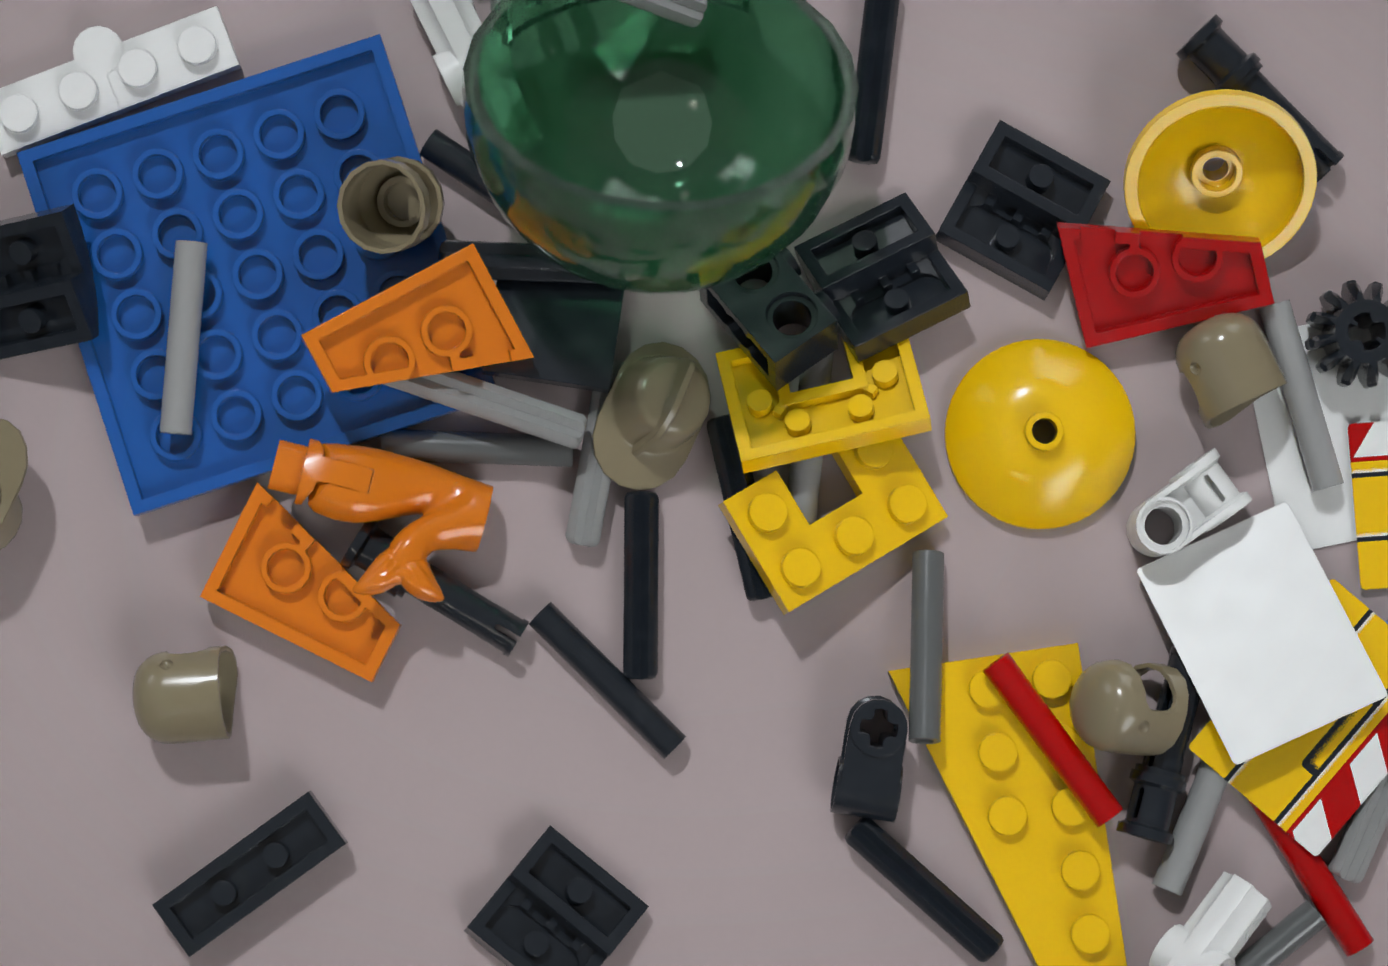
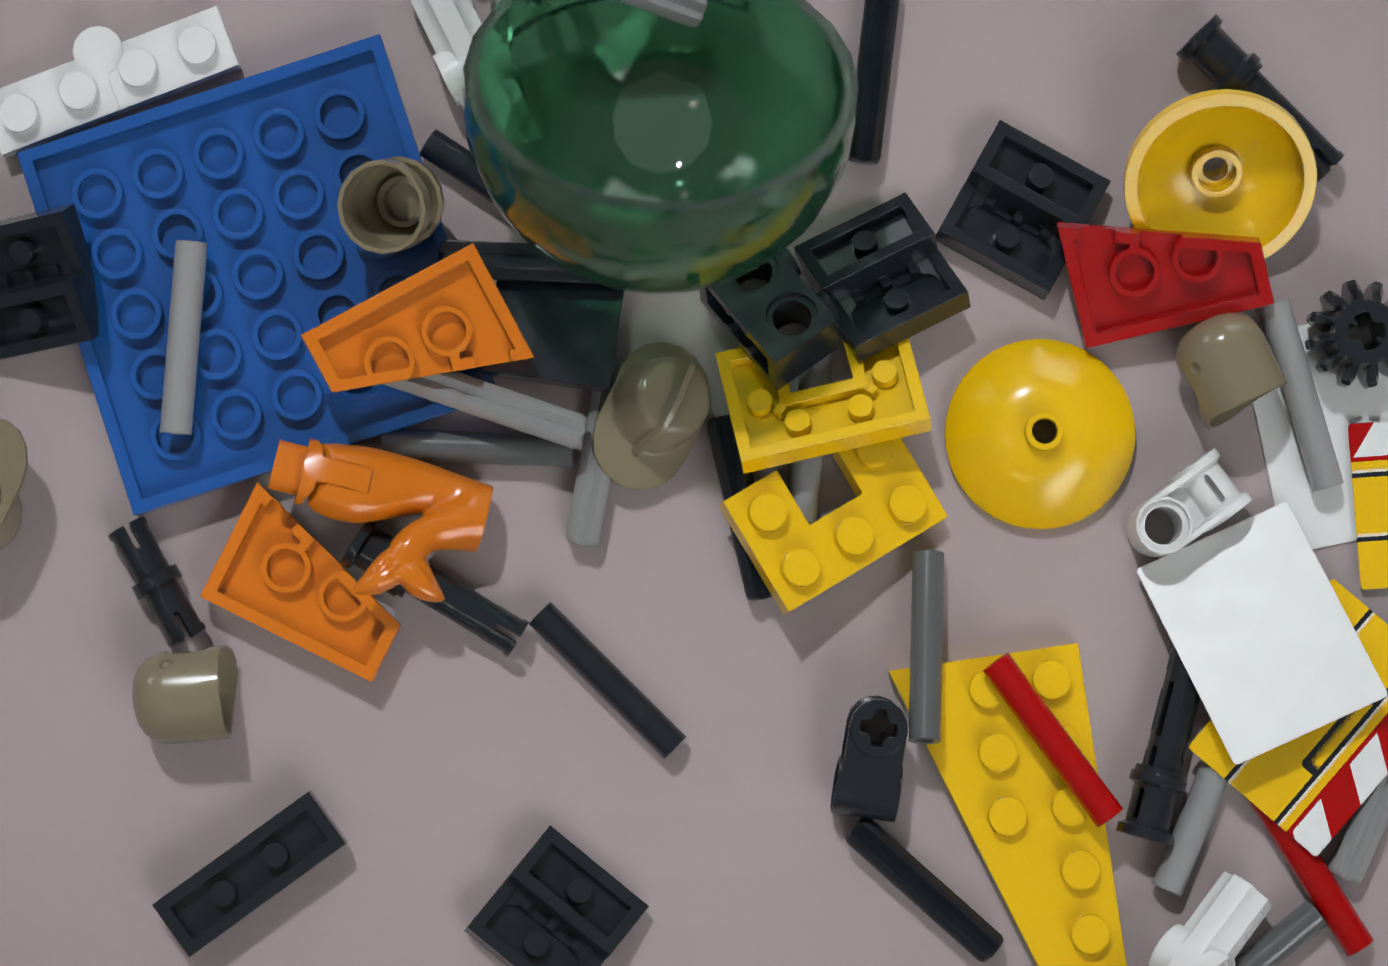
black axle [623,491,659,680] -> none
dark tan helmet [1069,659,1189,756] -> none
none -> black pin [108,516,206,647]

